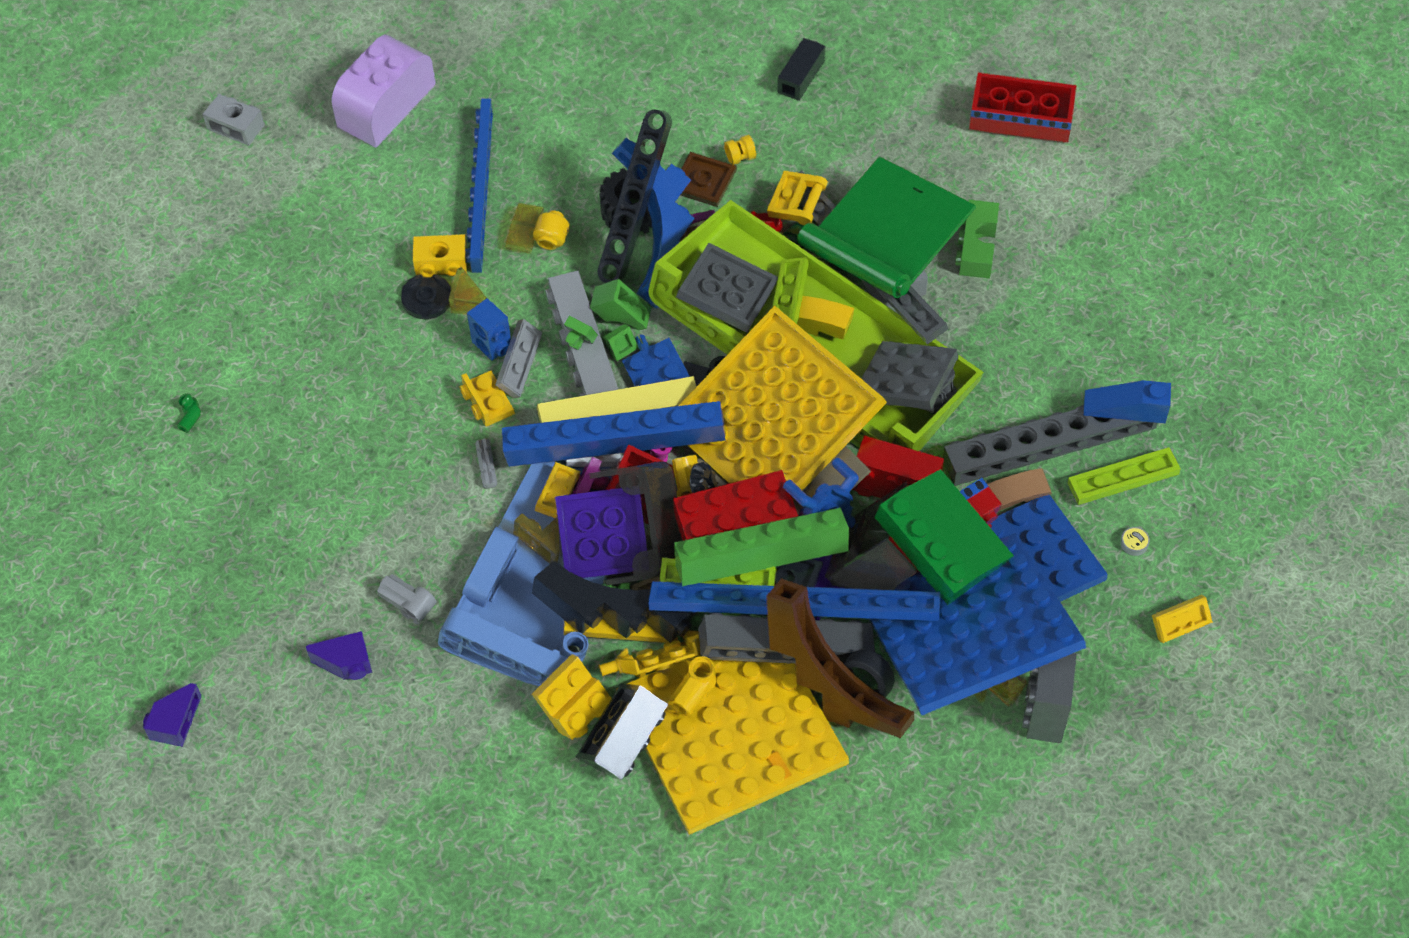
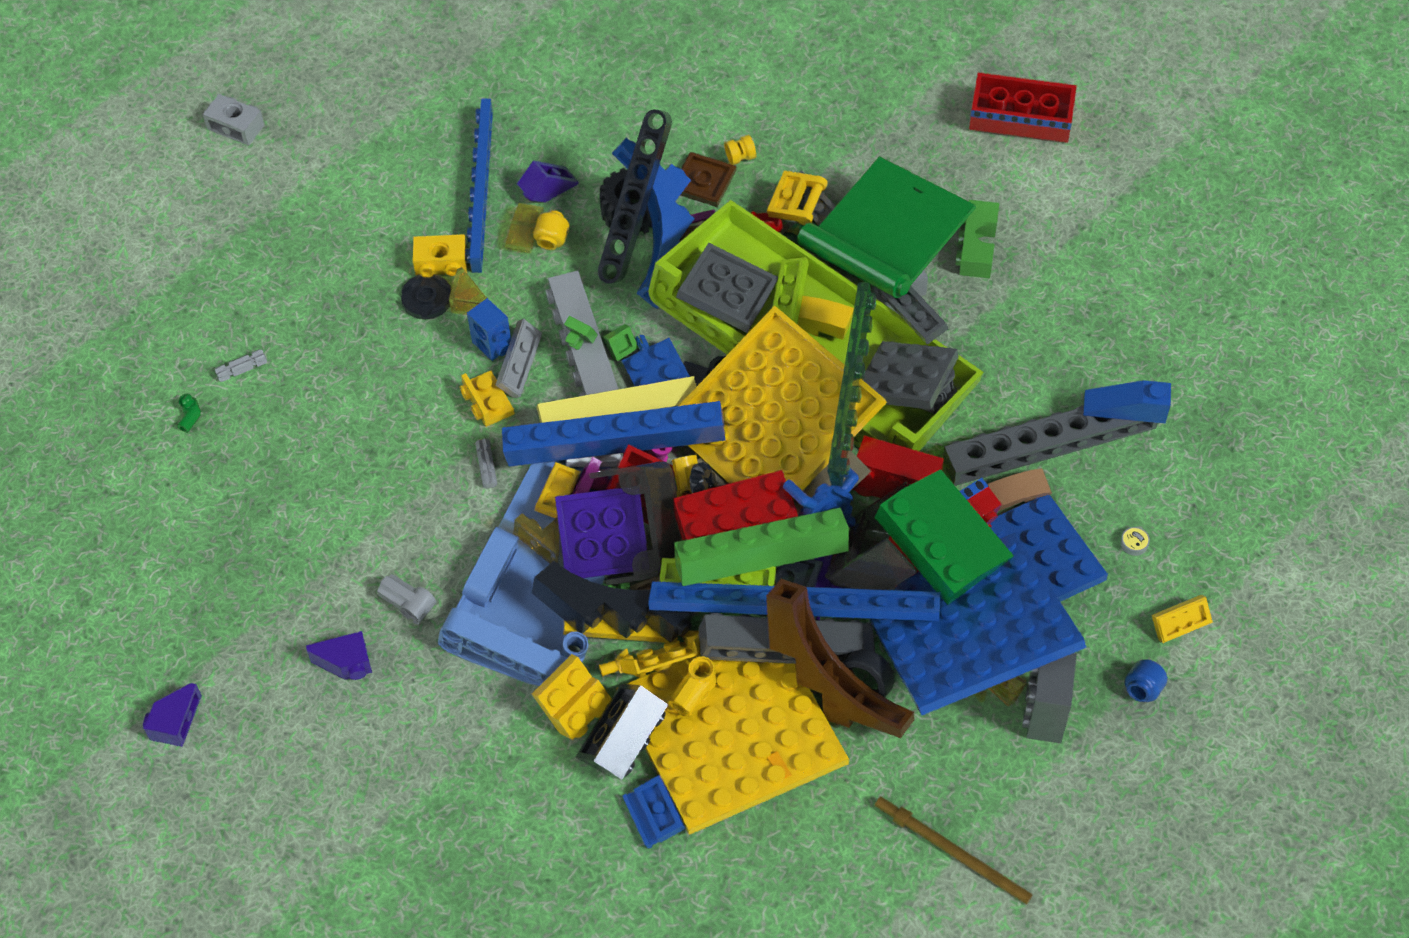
lavender brick [332,35,436,148] -> none
bright green arch [590,279,652,330] -> none
black brick [777,37,826,101] -> none
lime plate [1067,447,1181,505] -> none
none -> light grey axle [215,349,267,382]
none -> dark purple slope [517,160,579,203]
none -> blue plate [622,775,686,849]
none -> clear green plate [827,282,876,486]
none -> pearl gold bar [875,796,1033,905]
none -> blue head [1124,659,1168,702]

